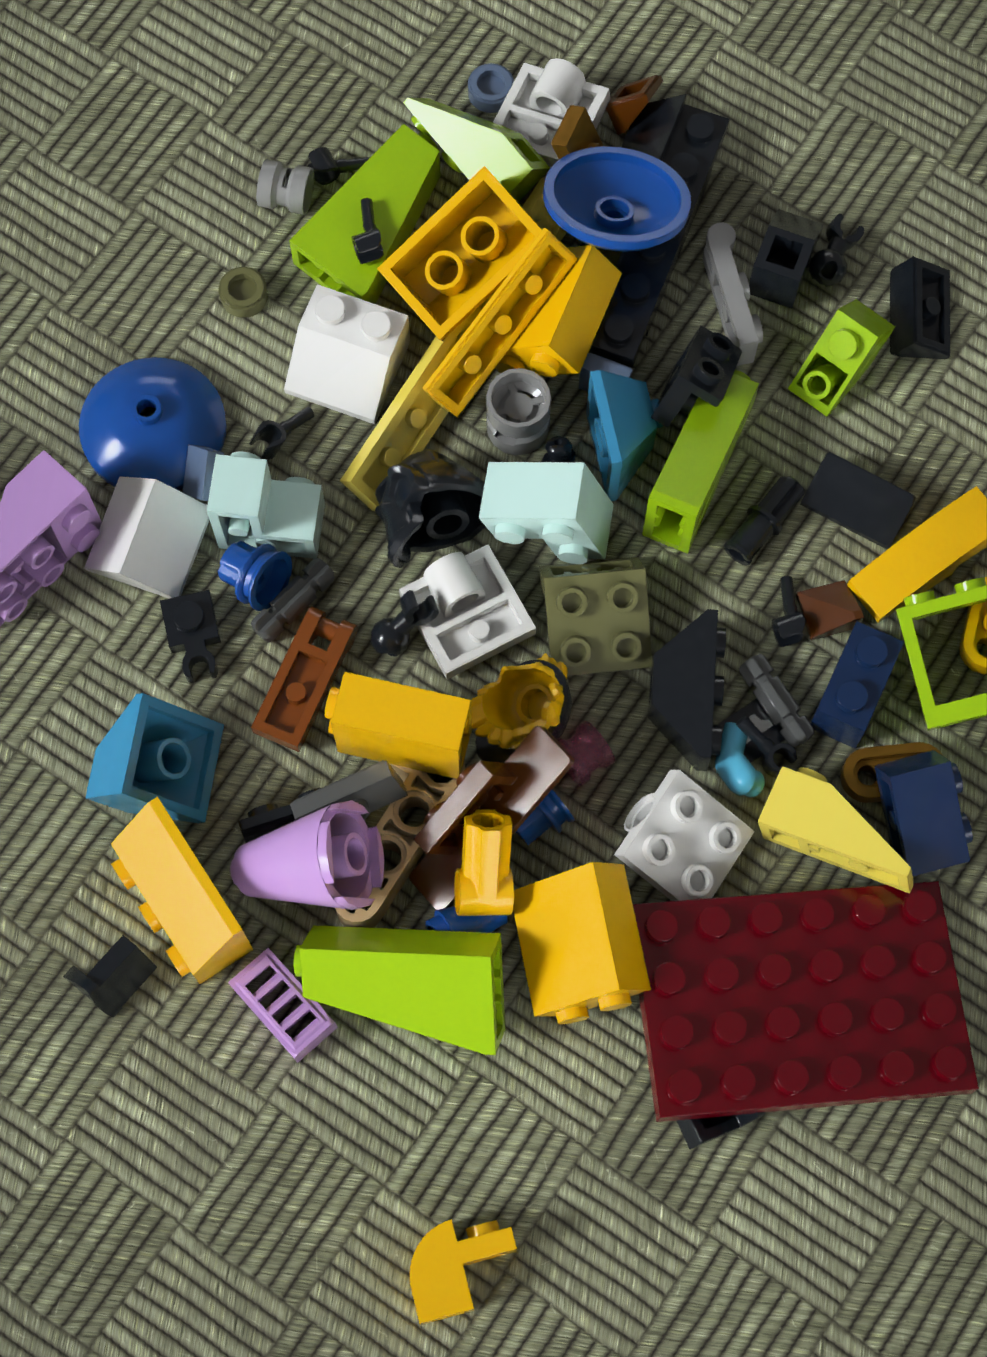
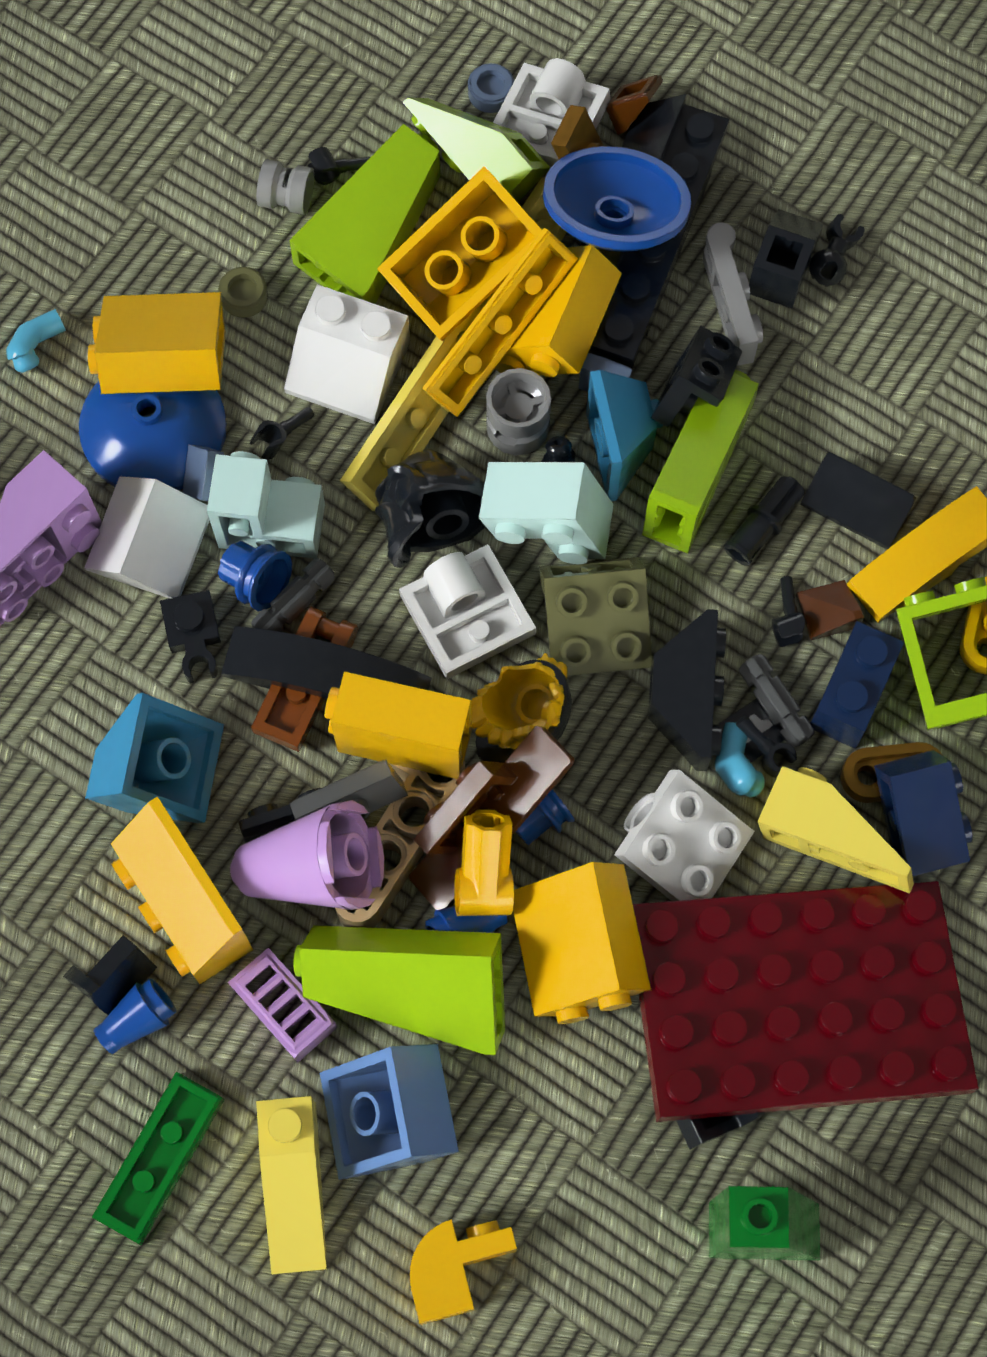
black hand [351,198,384,264] -> none
black arm [371,590,439,657] -> none
clear pink wheel [557,721,615,786] -> none
lime slope [788,299,896,417] -> none
black slope [890,256,950,359] -> none
none -> medium azure arm [6,309,66,373]
none -> yellow brick [88,292,226,394]
none -> green tile [92,1072,225,1245]
none -> blue cone [94,978,176,1054]
none -> black slope [221,626,432,698]
none -> light yellow slope [256,1096,327,1275]
none -> medium blue slope [320,1044,459,1180]
none -> green slope [709,1186,820,1261]

